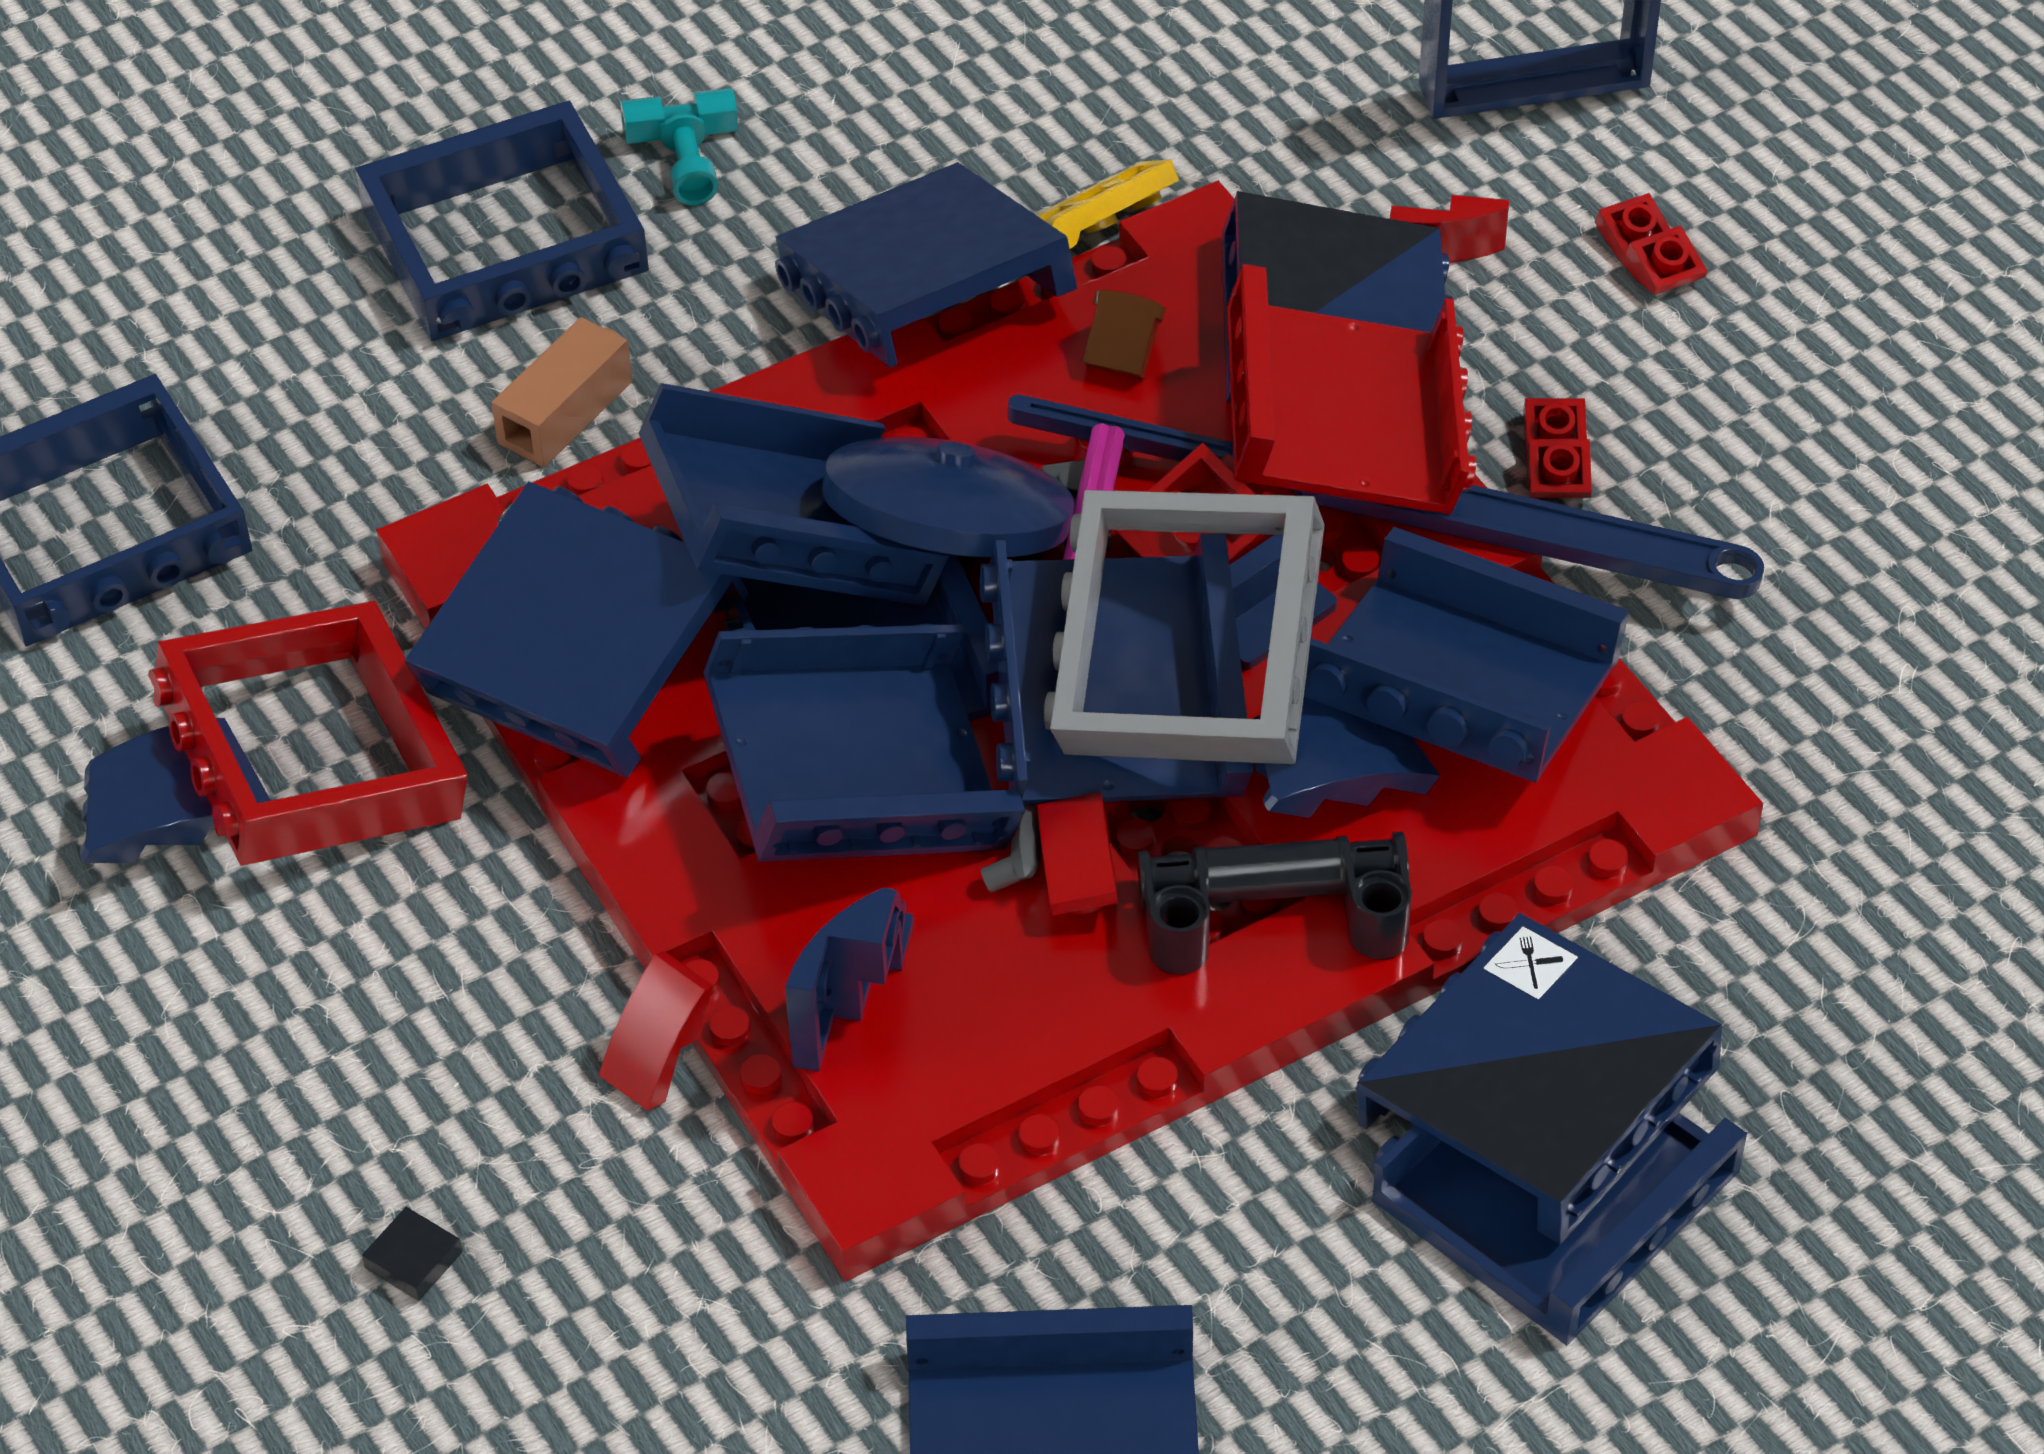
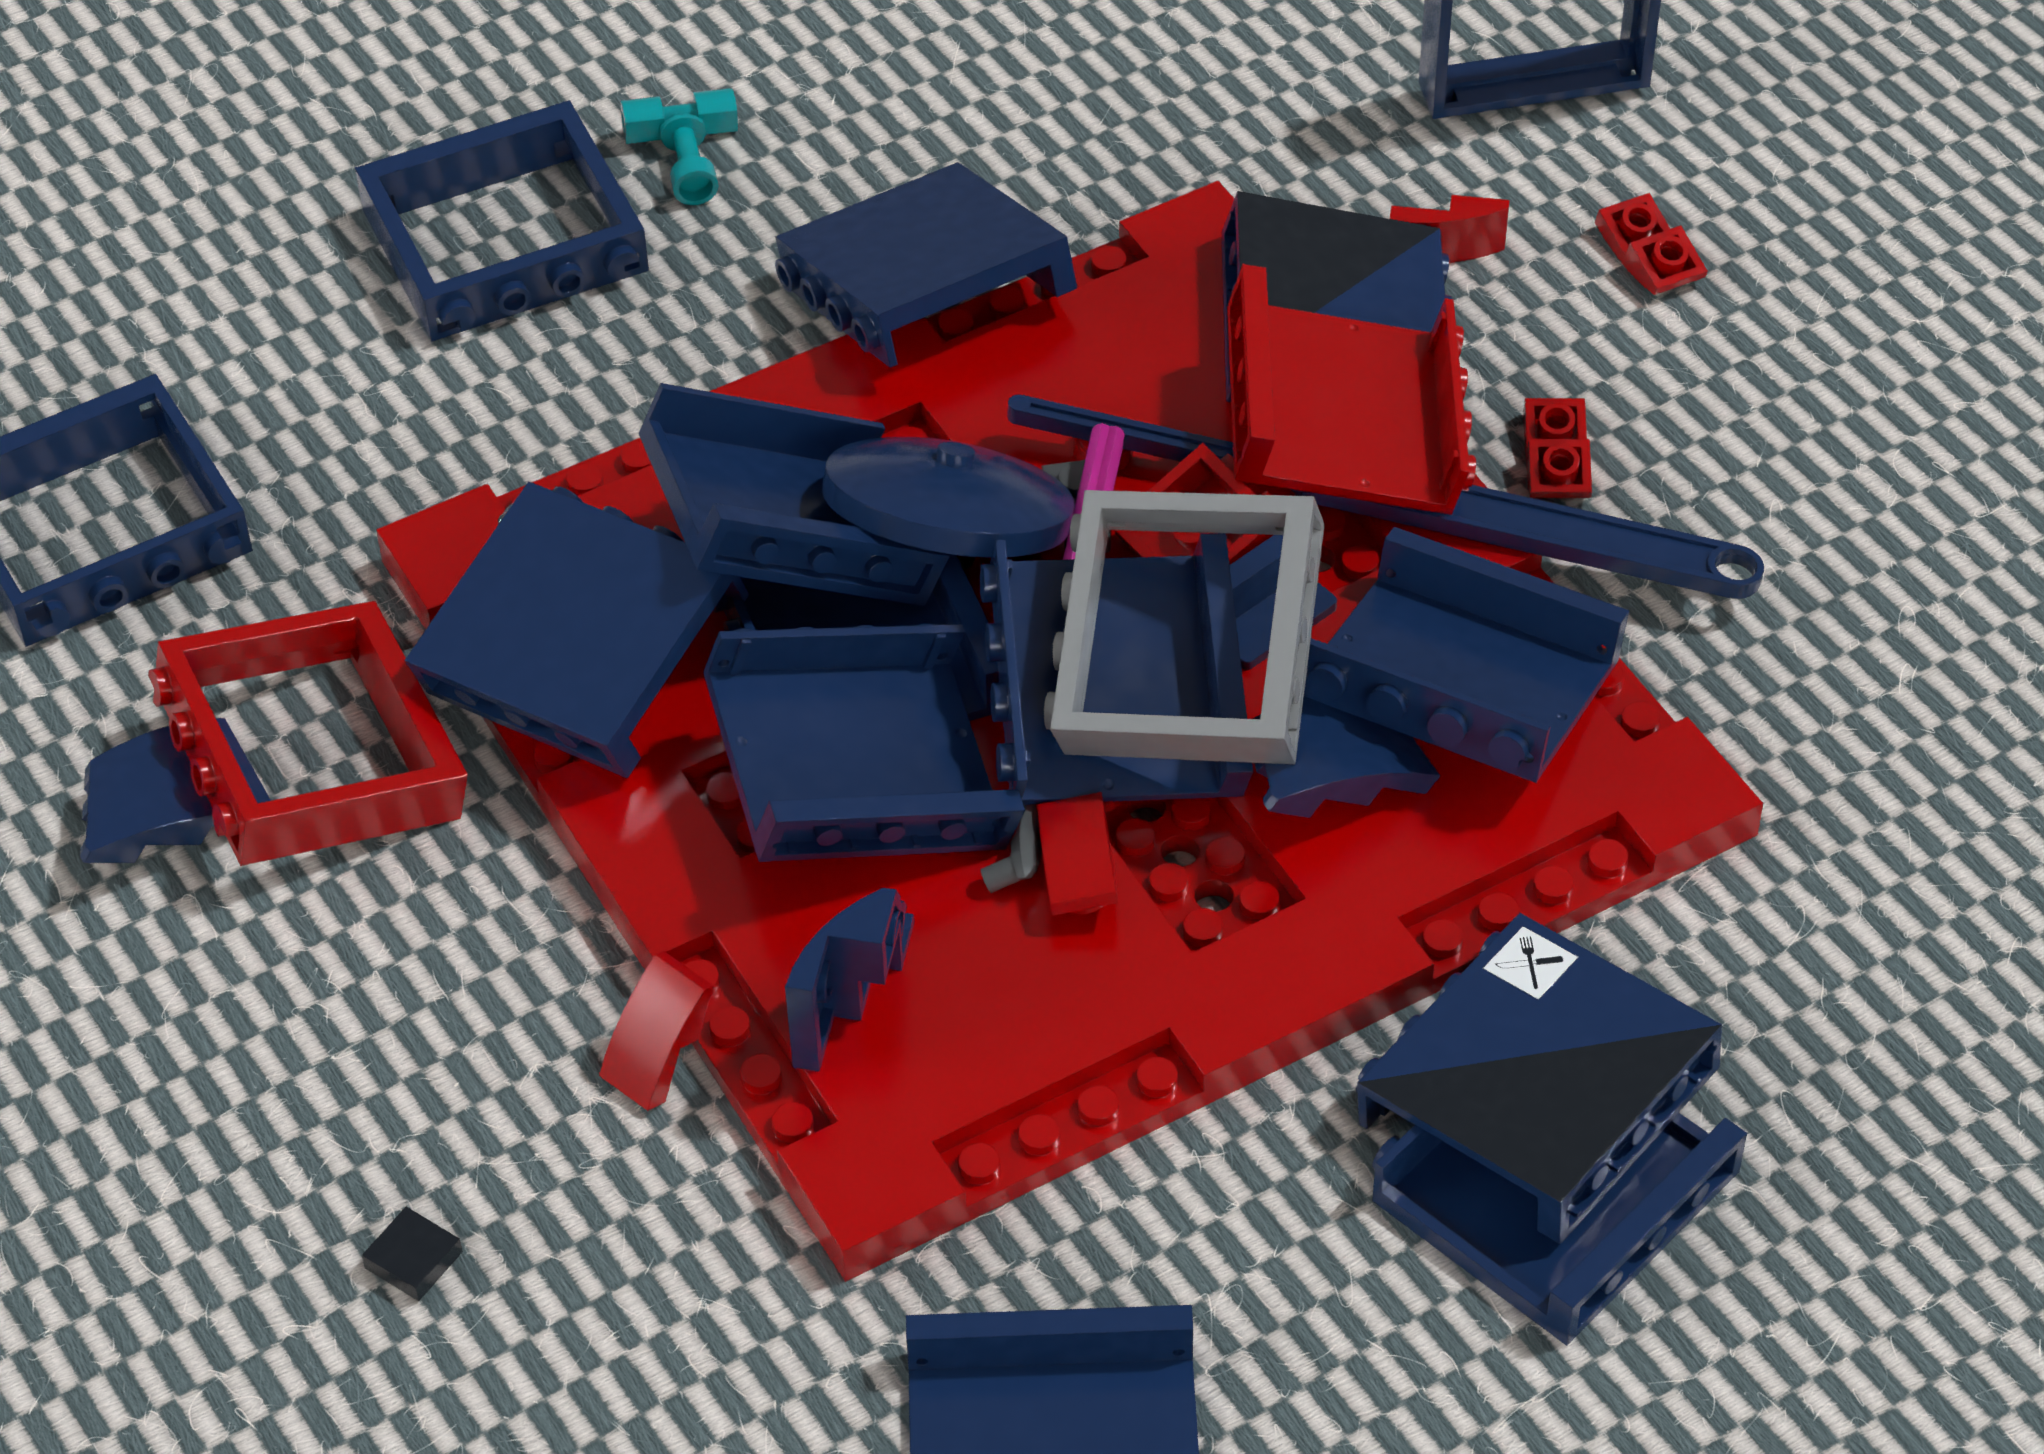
nougat brick [491,317,633,468] -> none
yellow plate [1036,159,1179,249] -> none
reddish brown tile [1082,290,1165,379] -> none
black piece [1137,831,1412,974] -> none

